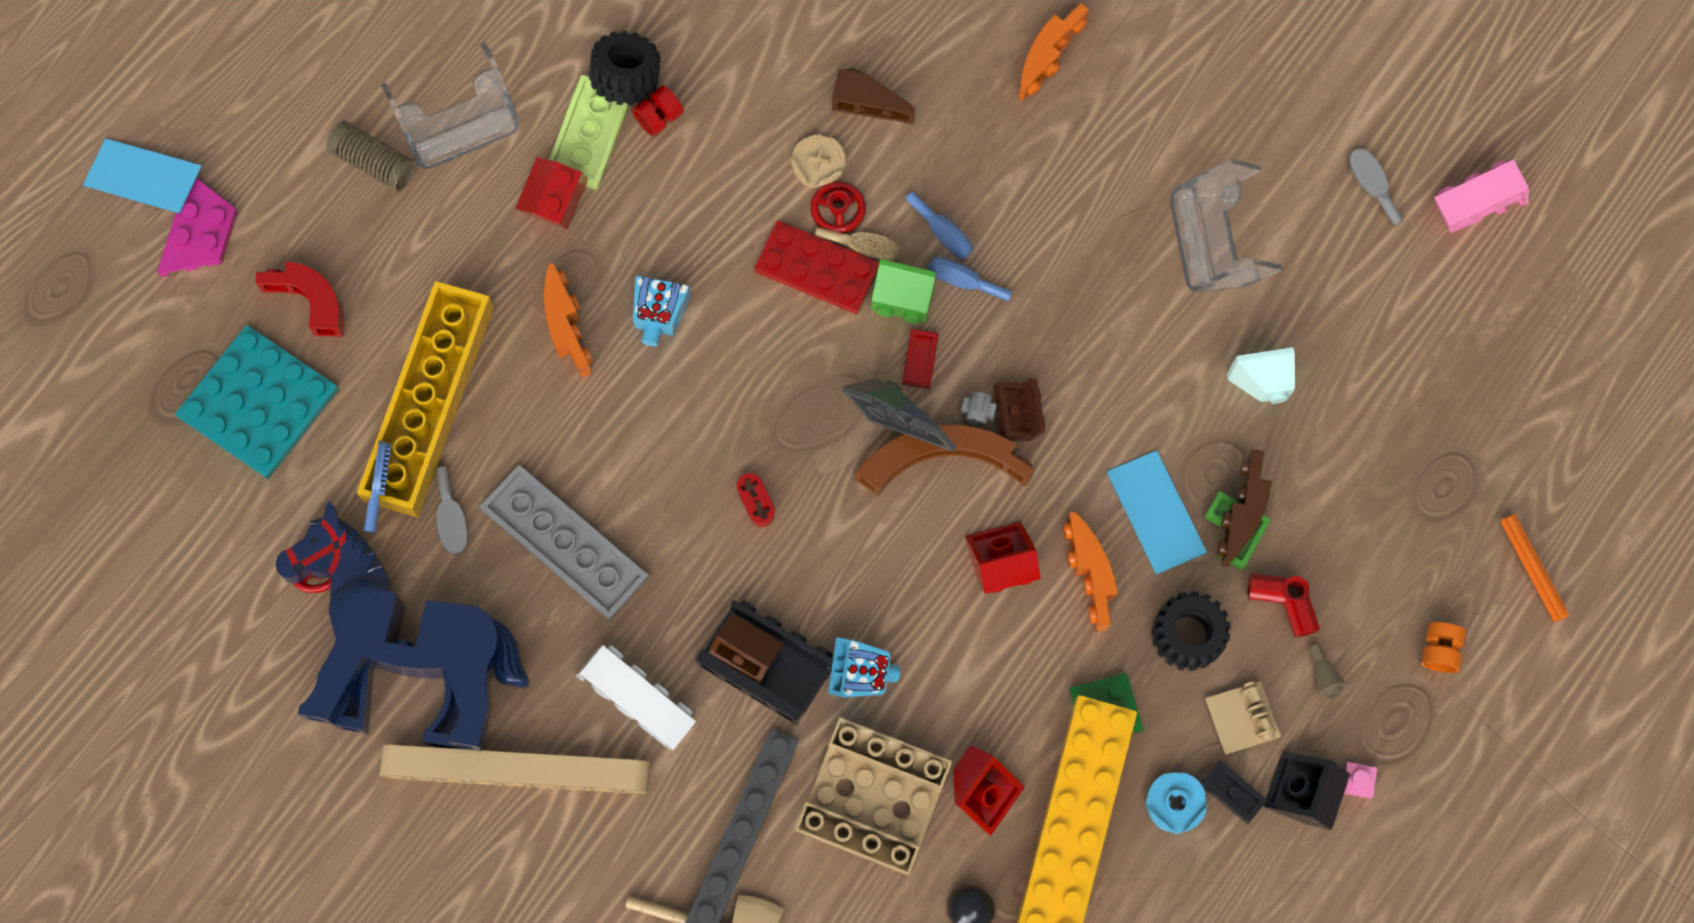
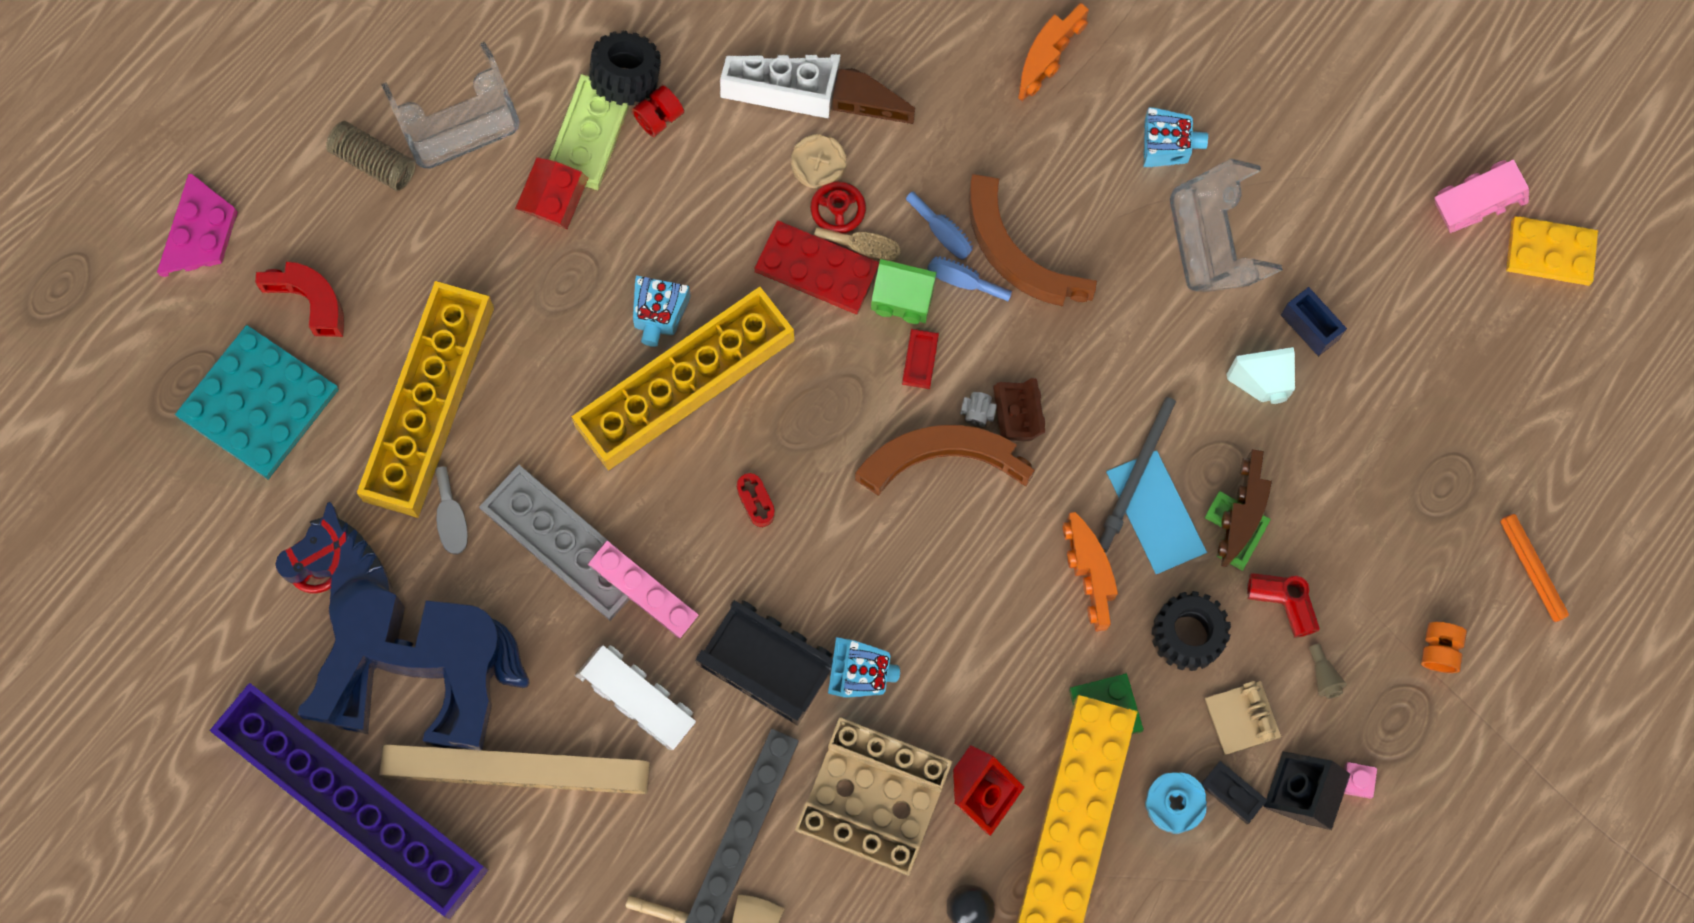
medium azure piece [83,138,202,214] -> none
medium blue piece [364,440,391,532] -> none
orange slope [544,263,593,378] -> none
reddish brown brick [709,613,783,684] -> none
dark grey wedge [842,378,956,452] -> none
red slope [965,521,1041,594] -> none
light grey piece [1349,149,1404,226] -> none
none -> dark purple brick [209,683,489,920]
none -> yellow brick [571,287,794,471]
none -> bright pink plate [588,541,698,638]
none -> white wedge [720,54,841,118]
none -> dark orange arch [969,174,1097,307]
none -> dark grey bar [1099,397,1176,553]
none -> torso [1144,107,1208,167]
none -> dark blue piece [1281,287,1347,357]
none -> yellow plate [1506,216,1598,286]

